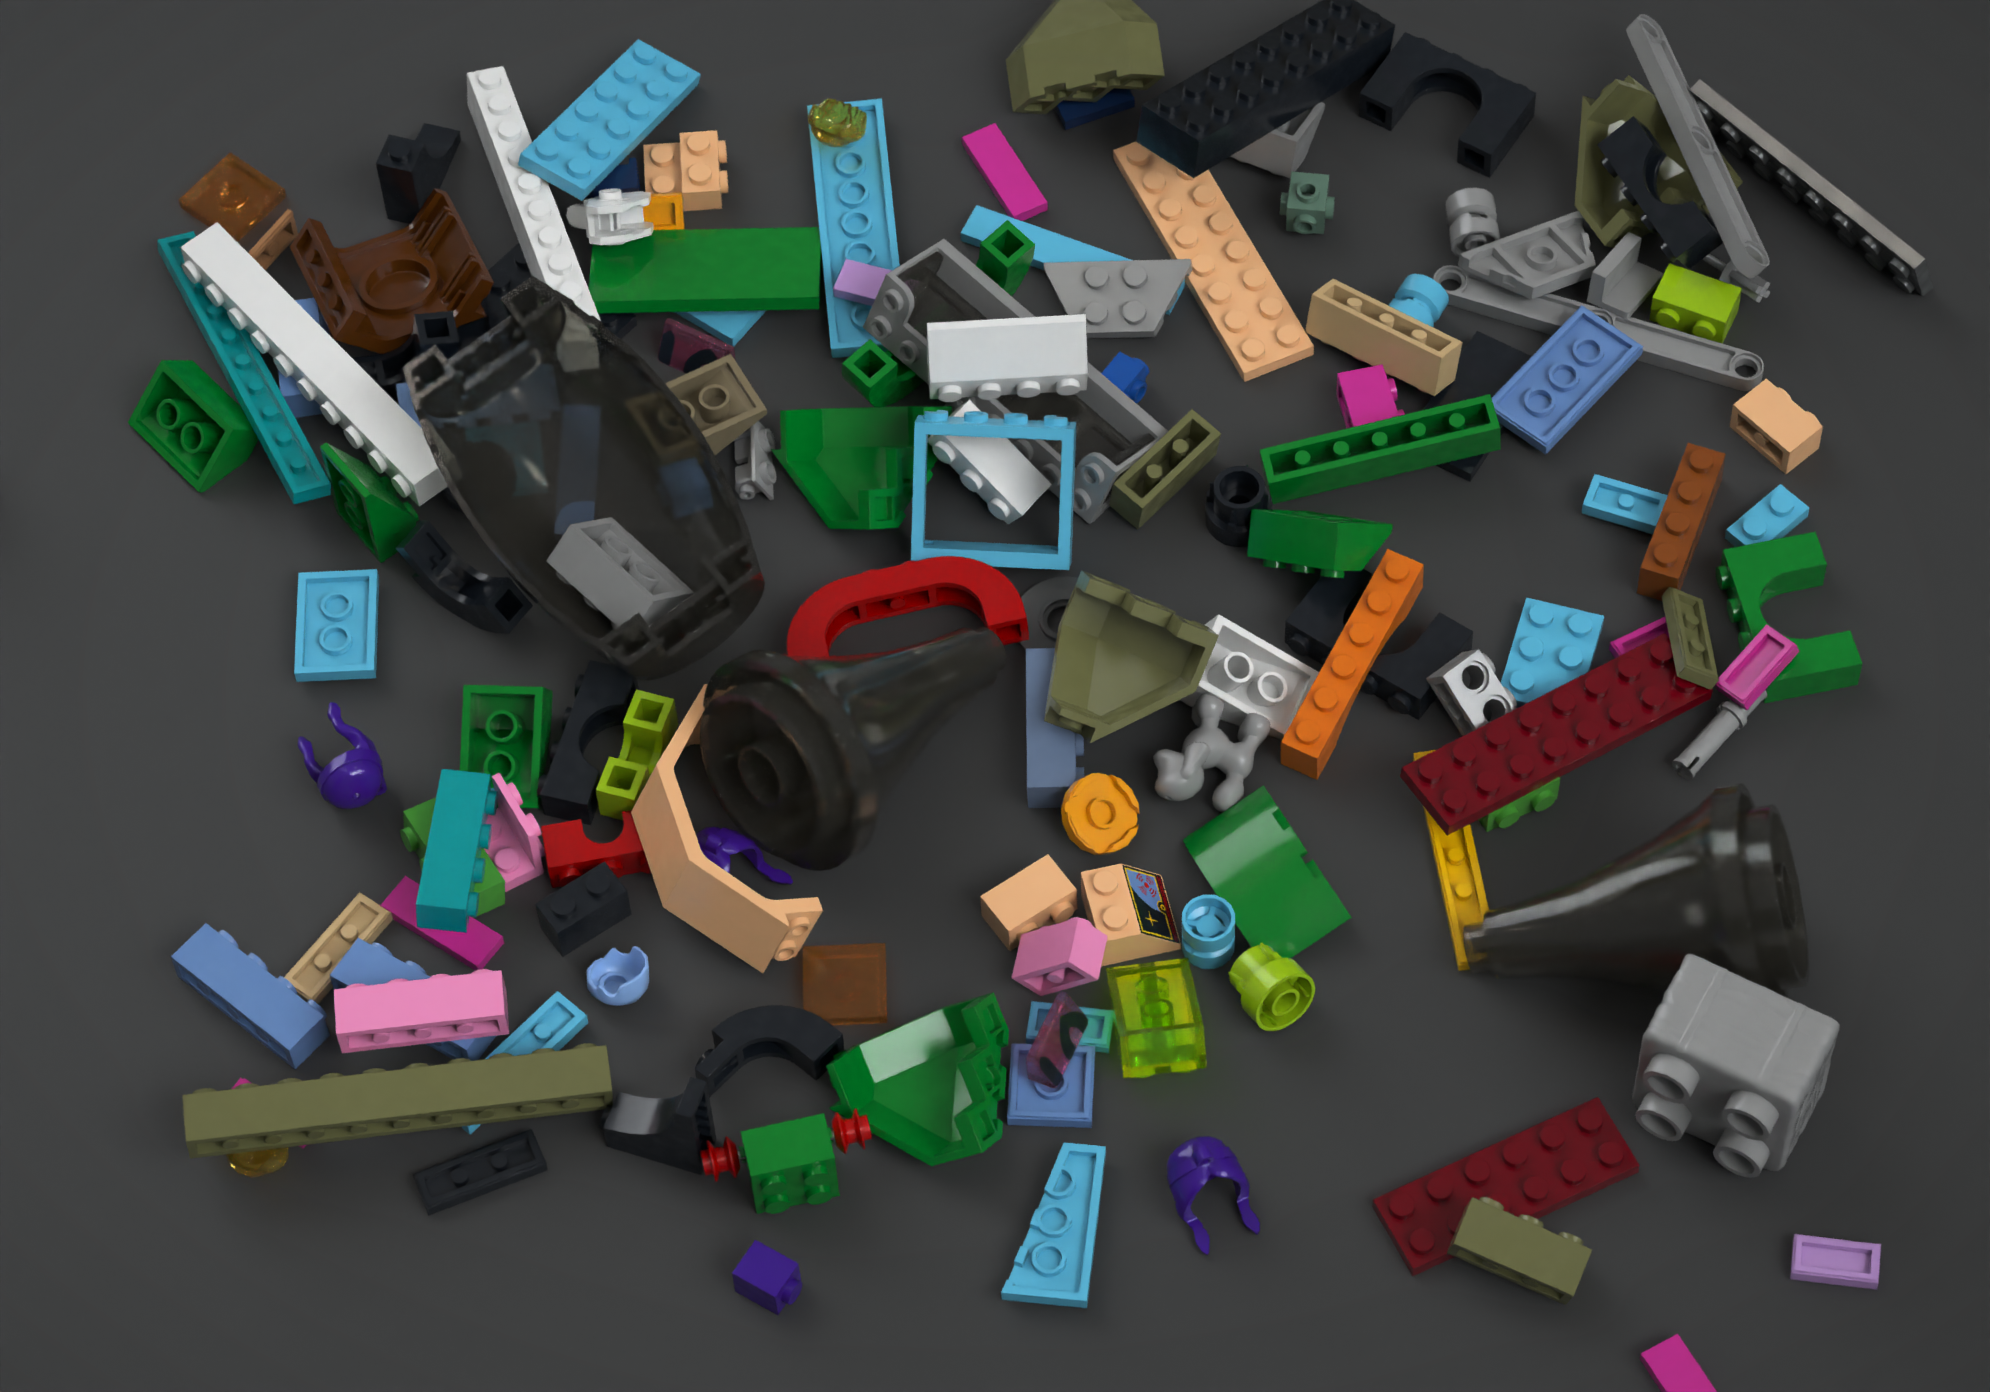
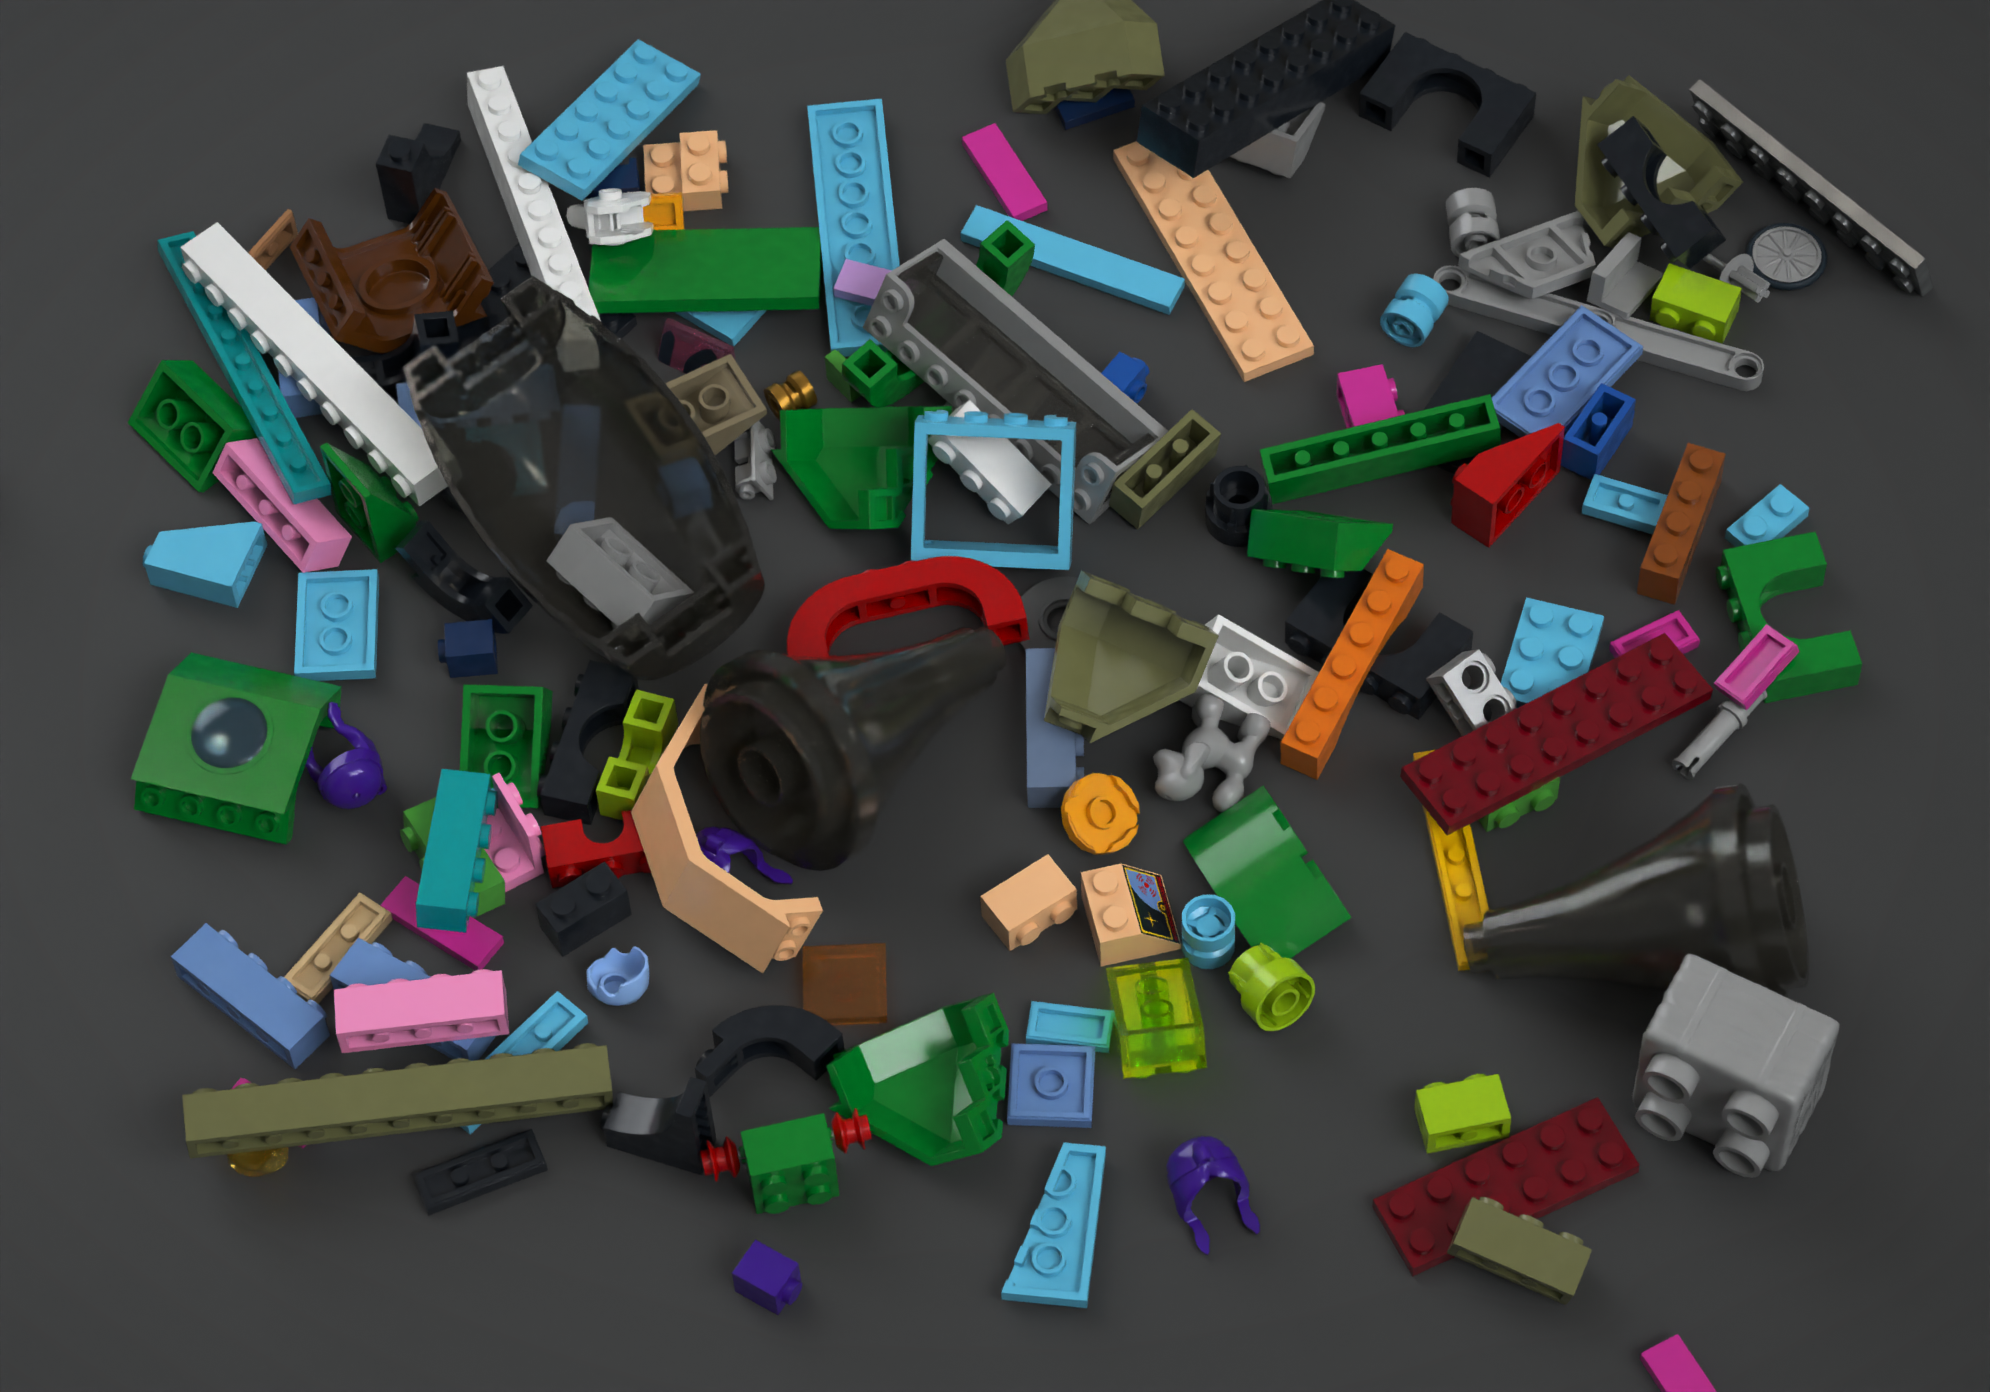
clear orange tile [179,152,287,242] -> none
clear yellow hair [808,98,867,148] -> none
white slope [927,314,1088,402] -> none
bright pink brick [1011,917,1108,996] -> none
clear pink slope [1026,991,1088,1088] -> none
light grey wing [1044,259,1192,339] -> none
sand green brick [1280,171,1335,234] -> none
tan brick [1305,279,1462,396] -> none
light grey beam [1626,14,1770,278] -> none
olive tile [1661,587,1719,690] -> none
light nougat brick [1730,379,1823,474] -> none
lavender tile [1790,1234,1881,1290] -> none
none -> green panel [131,652,342,845]
none -> medium azure slope [143,521,268,608]
none -> bright pink brick [213,438,352,573]
none -> dark blue brick [438,619,498,678]
none -> pearl gold wheel [764,370,817,421]
none -> bright green tile [825,350,861,402]
none -> lime brick [1414,1074,1511,1154]
none -> red slope [1450,423,1565,548]
none -> blue brick [1561,383,1636,480]
none -> light grey wheel [1746,223,1827,290]

